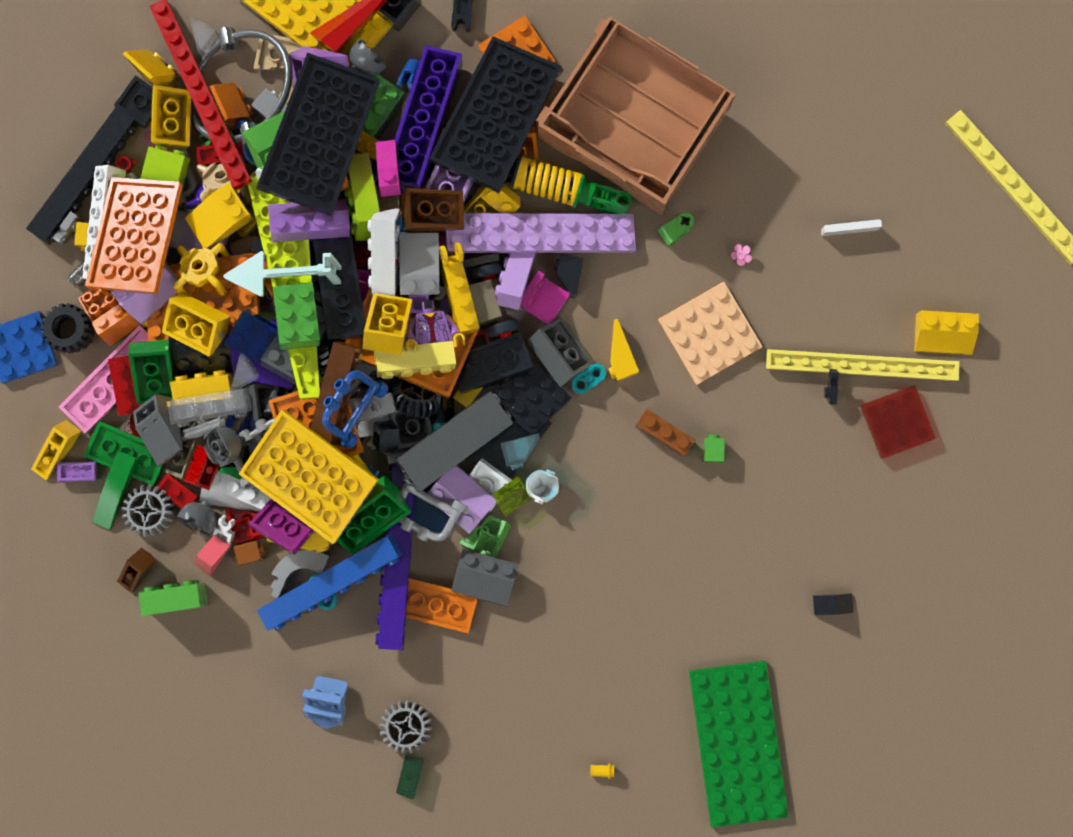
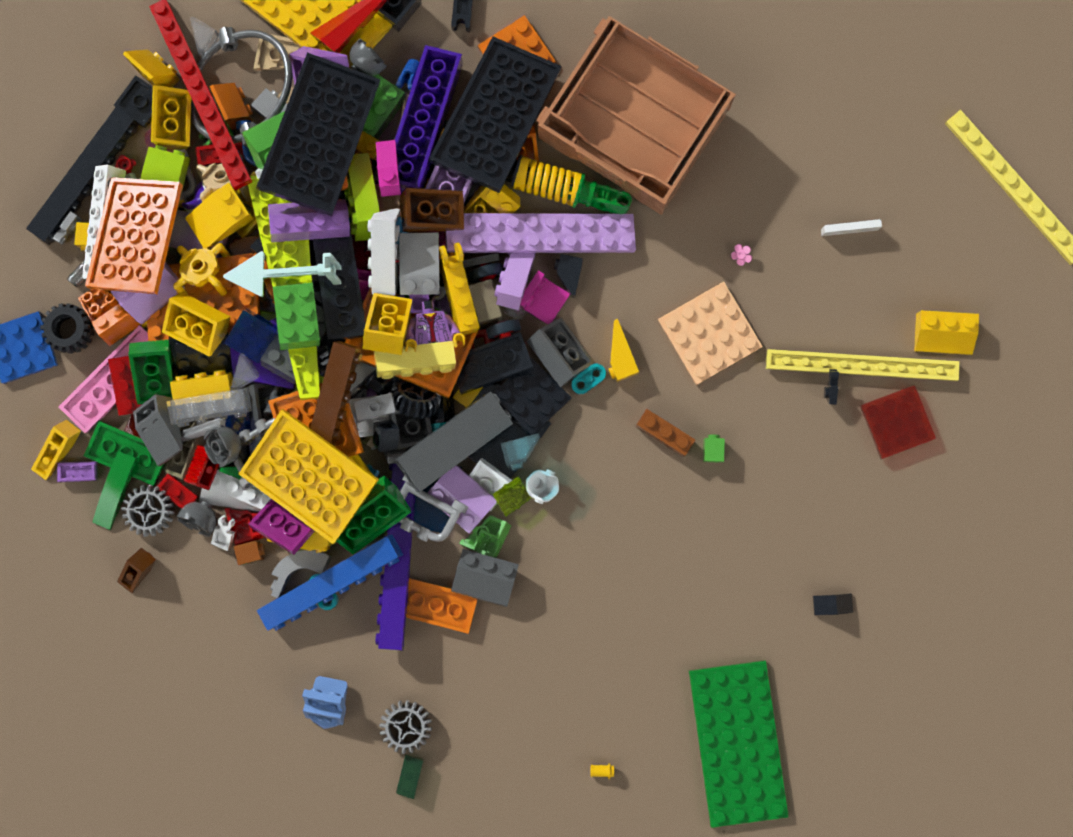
bright green brick [139,580,208,616] -> none
coral slope [195,534,231,576] -> none
blue bar [322,370,388,449] -> none
bright green piece [658,213,694,246] -> none

